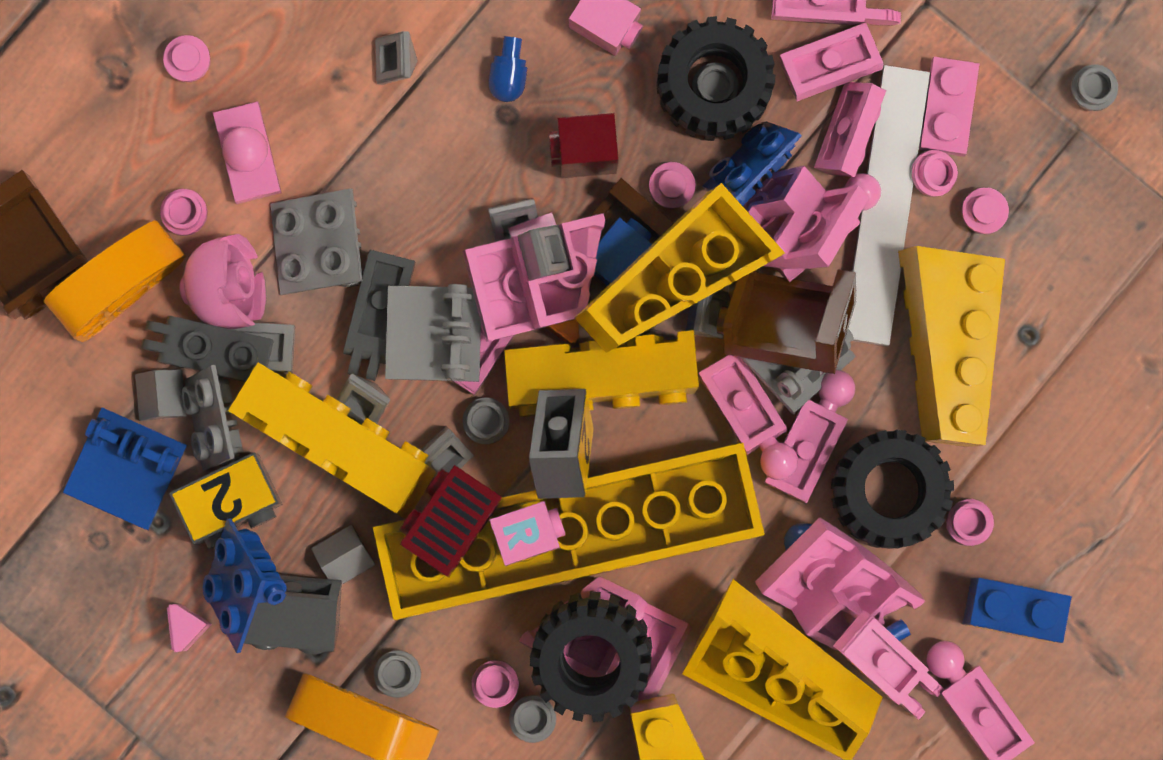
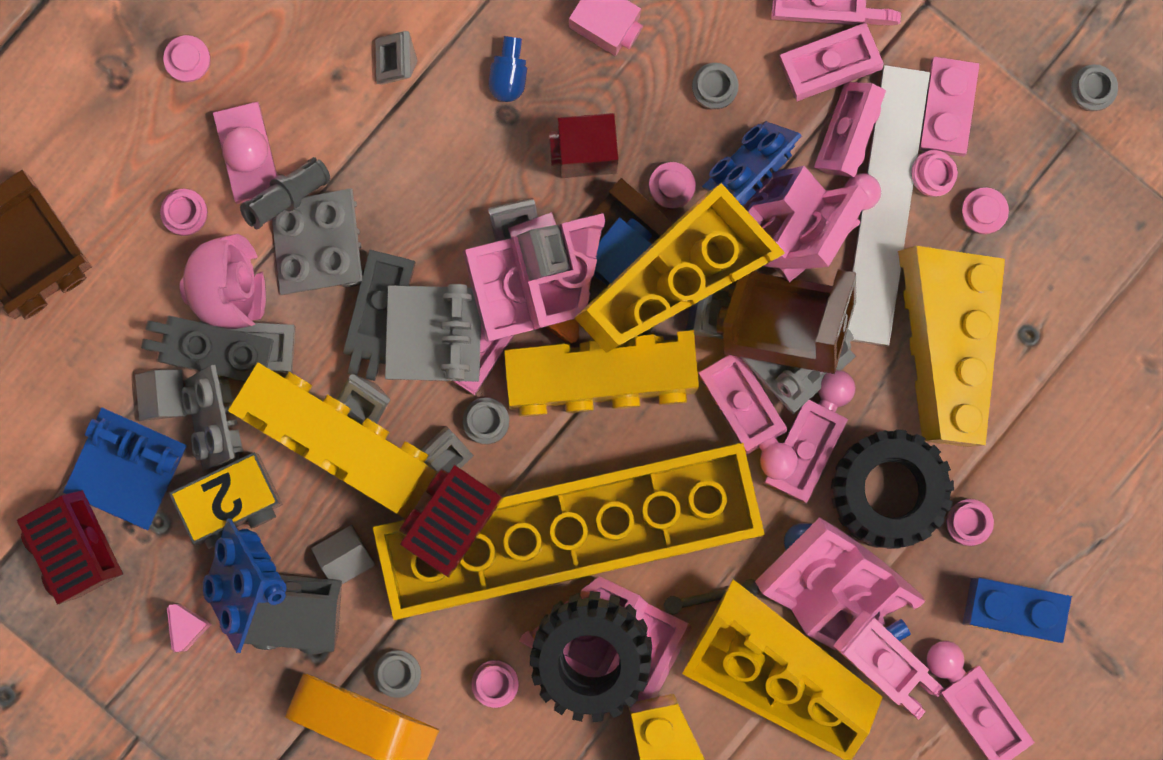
light orange beam [44,220,186,342] -> none
bright pink brick [490,501,566,566] -> none
light grey plate [509,695,556,743] -> none
dark grey brick [529,389,594,499] -> none
black tyre [657,16,776,141] -> none
none -> dark red brick [16,490,123,605]
none -> dark grey pin [240,157,330,230]
none -> dark grey hinge [664,579,760,615]

